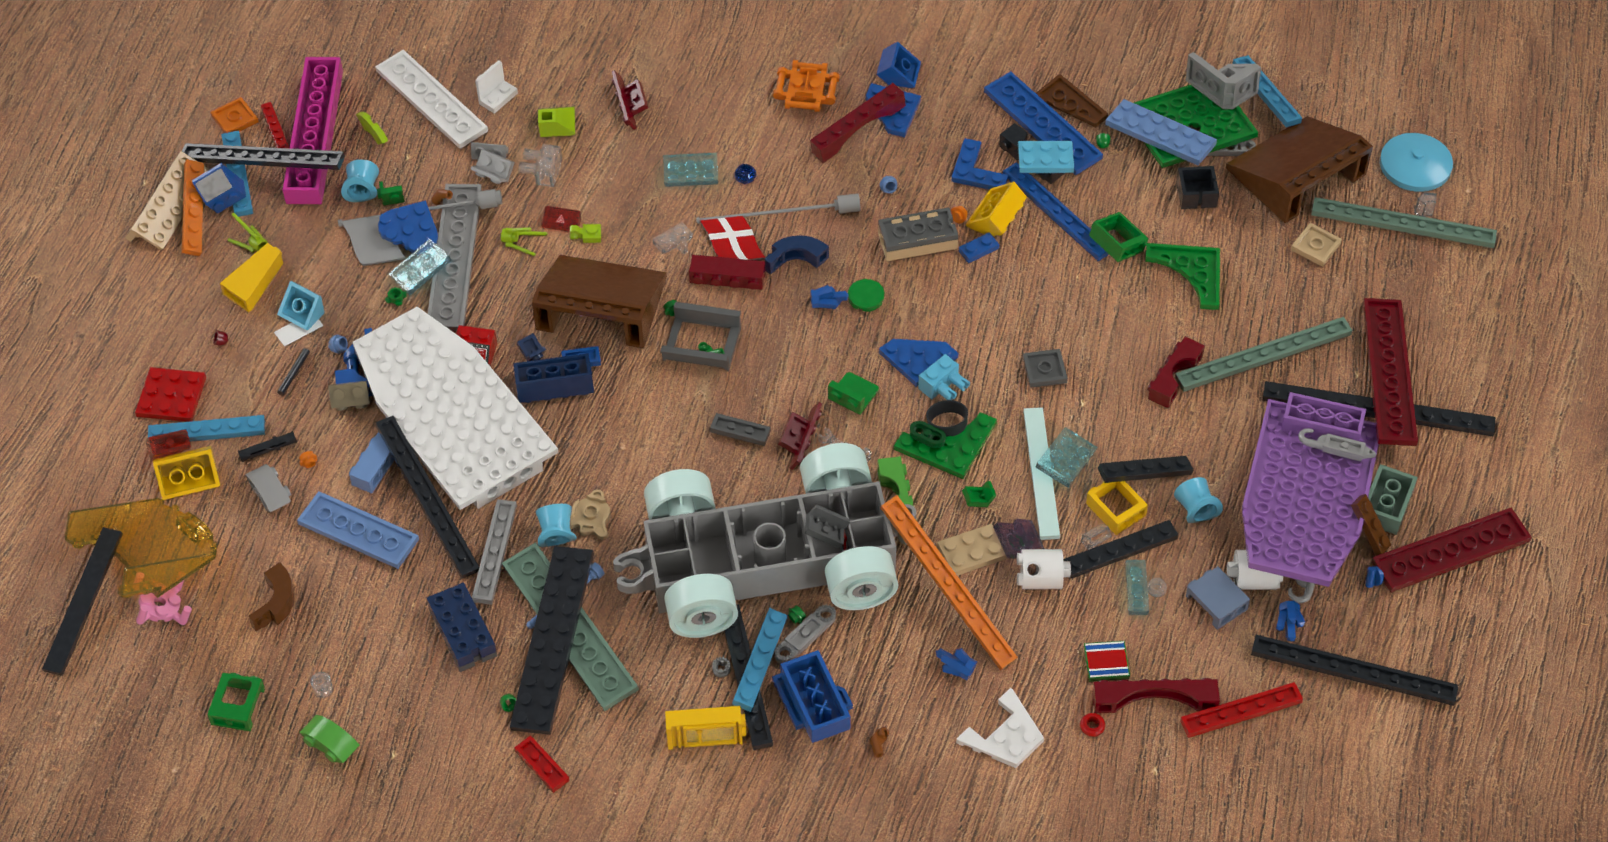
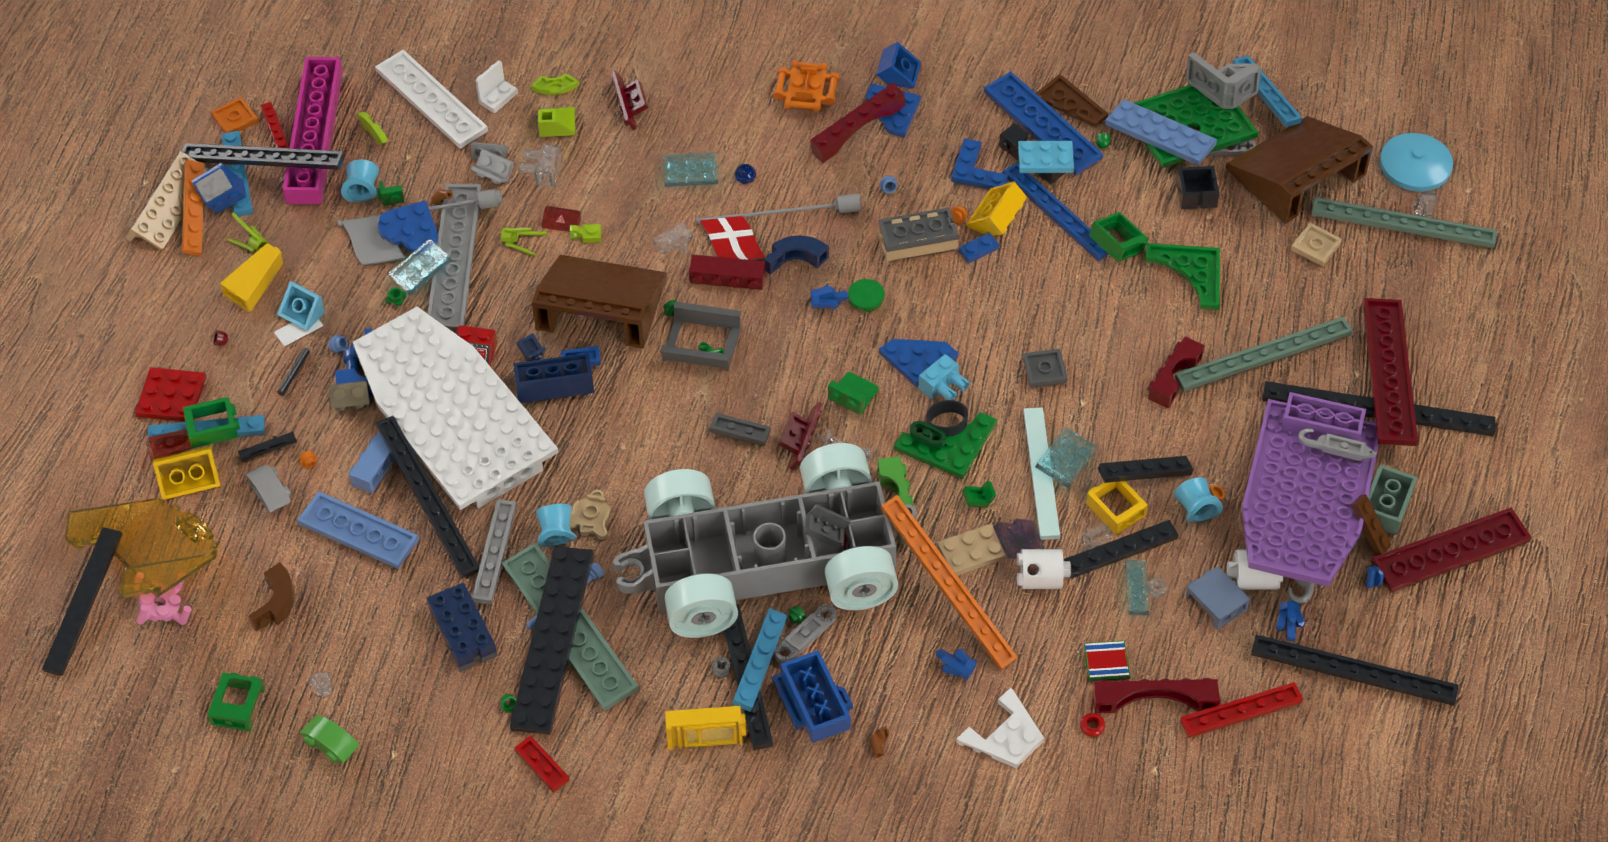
none -> green window [183,397,240,448]
none -> lime tile [530,73,580,95]
none -> orange plate [1209,485,1225,502]

